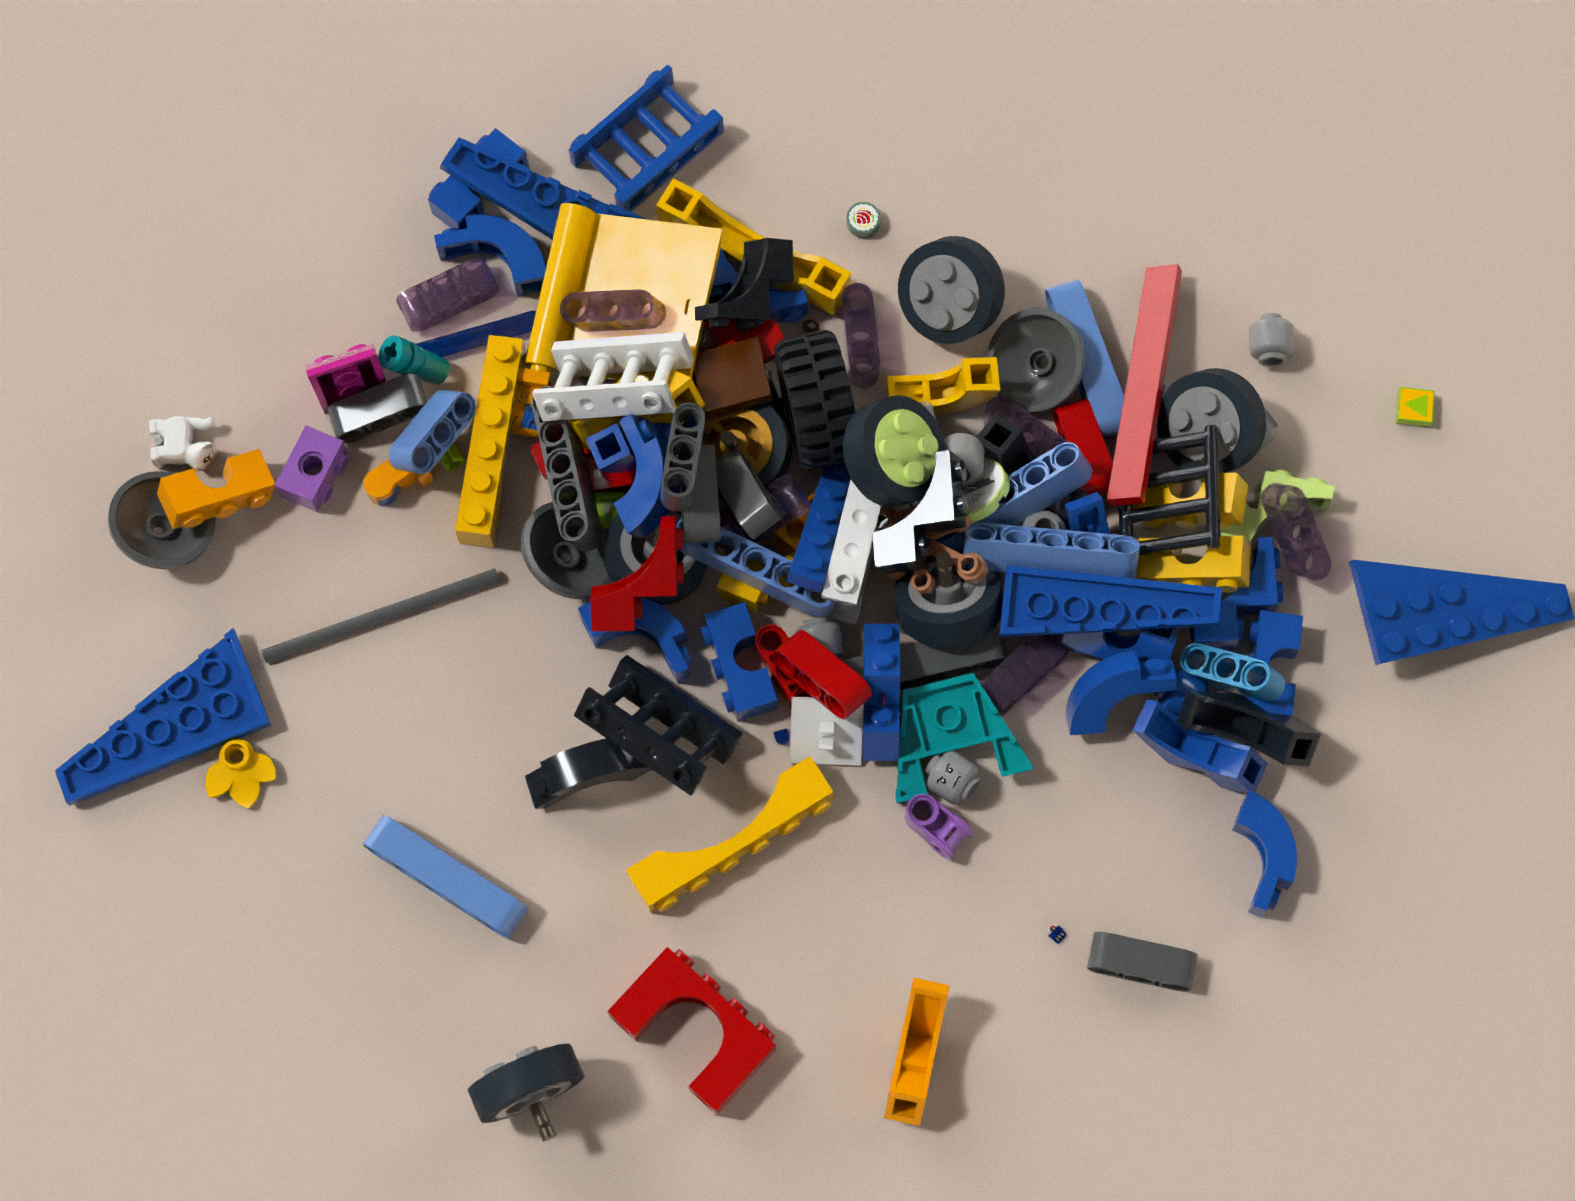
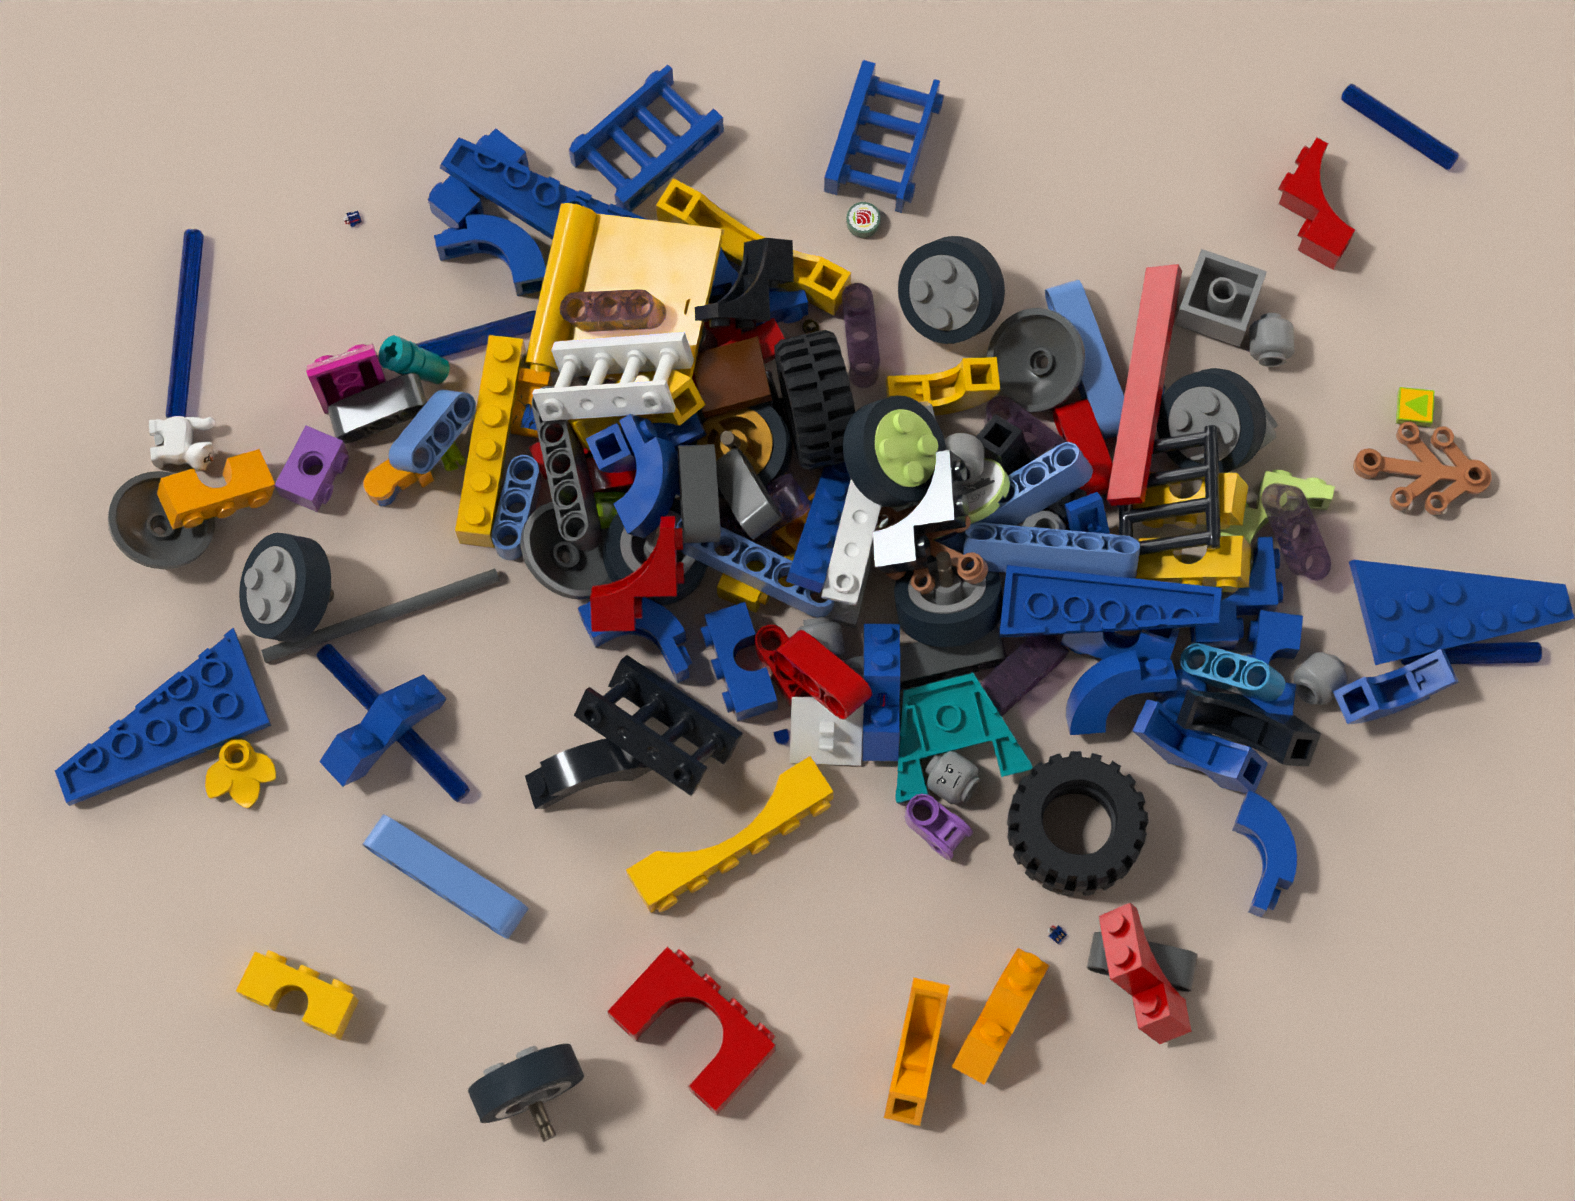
clear purple beam [396,257,500,332] -> none
dark grey beam [660,403,705,511] -> none
none -> clear blue axle [165,229,204,419]
none -> yellow arch [235,950,359,1040]
none -> black wheel [239,532,334,643]
none -> clear blue axle [316,644,470,802]
none -> blue arch [319,674,447,787]
none -> clear blue piece [344,211,362,227]
none -> medium blue beam [492,455,542,560]
none -> blue fence [824,60,944,213]
none -> light orange arch [952,948,1050,1085]
none -> black tyre [1007,751,1148,896]
none -> red arch [1099,903,1192,1044]
none -> light grey brick [1175,249,1267,347]
none -> red arch [1278,137,1355,270]
none -> light grey head [1293,652,1347,705]
none -> blue arch [1333,649,1459,724]
none -> clear blue axle [1341,83,1460,170]
none -> nougat plant [1353,422,1492,515]
none -> clear blue axle [1400,642,1542,665]

